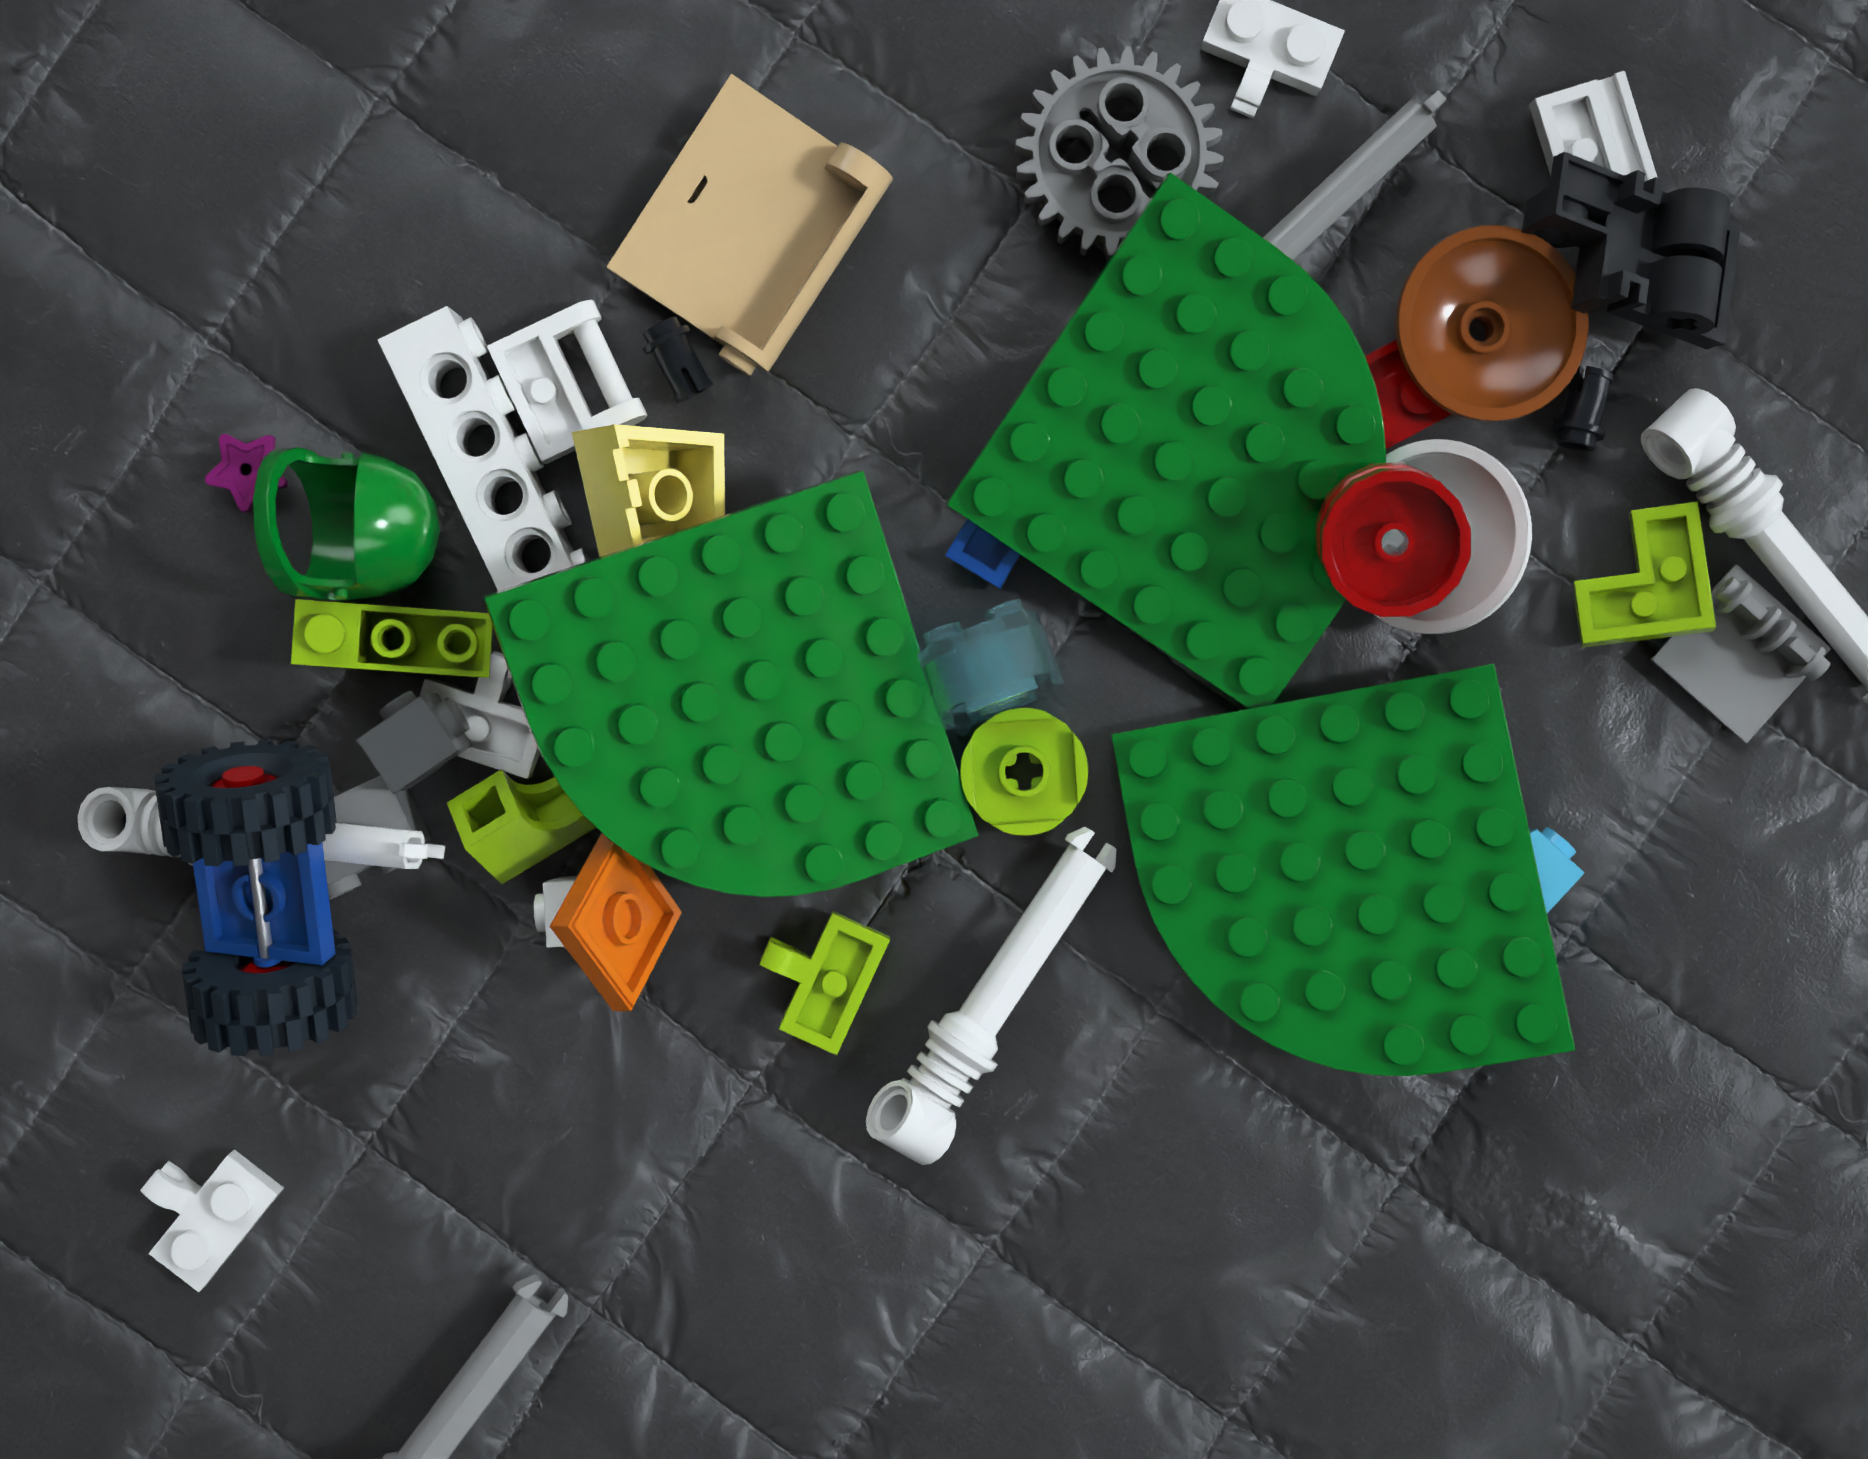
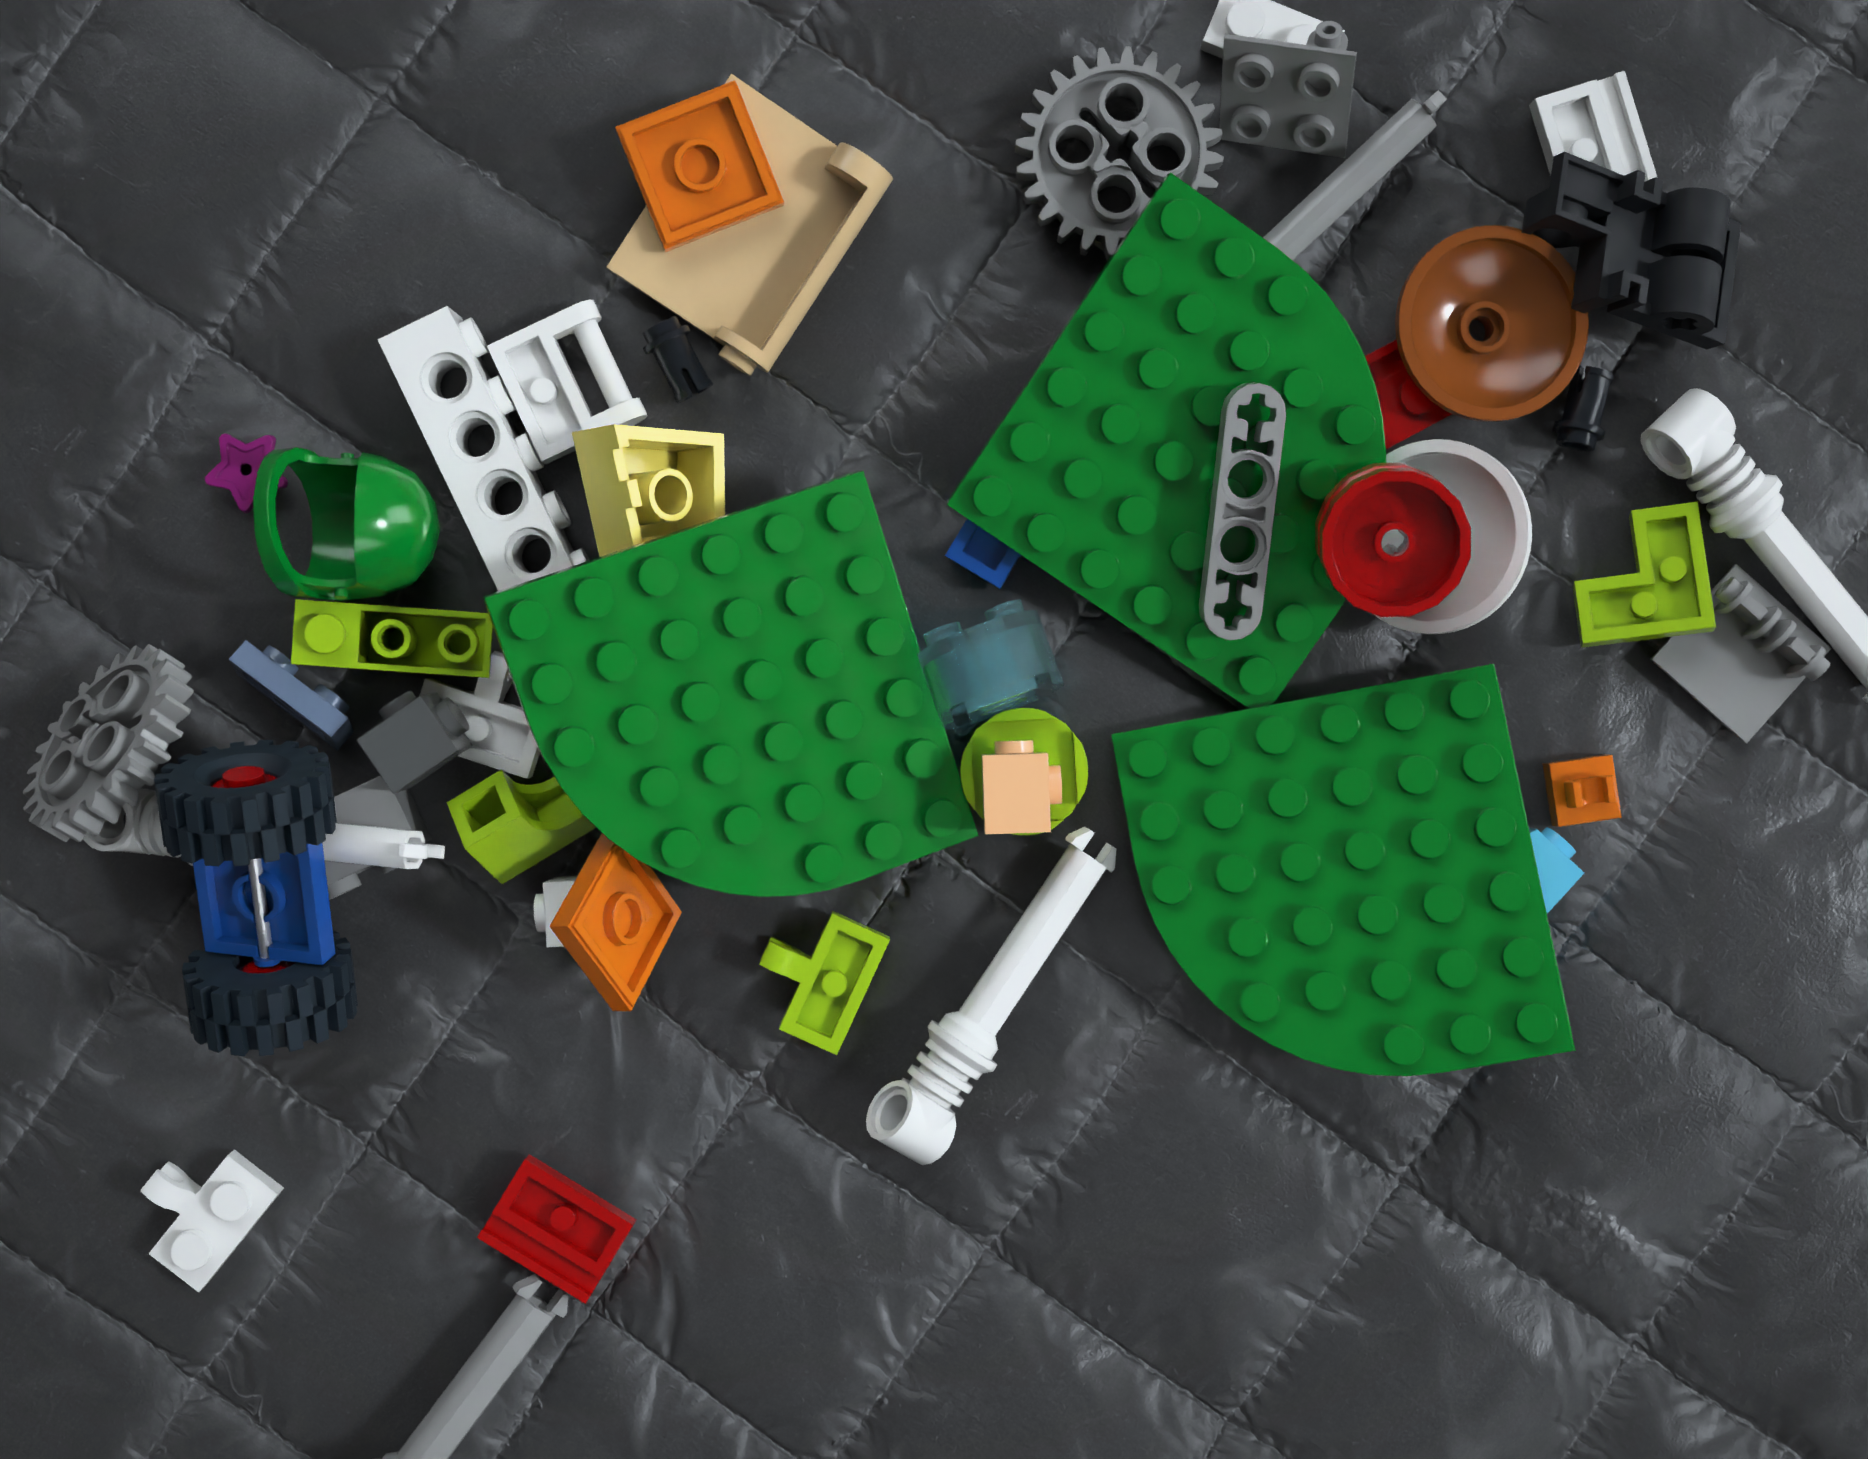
none -> light grey gear [23,644,194,842]
none -> sand blue plate [229,640,354,751]
none -> red plate [477,1154,637,1304]
none -> orange tile [615,80,784,252]
none -> light nougat brick [981,740,1062,834]
none -> light grey beam [1199,382,1286,640]
none -> light grey hinge [1219,21,1357,158]
none -> orange tile [1542,754,1622,827]

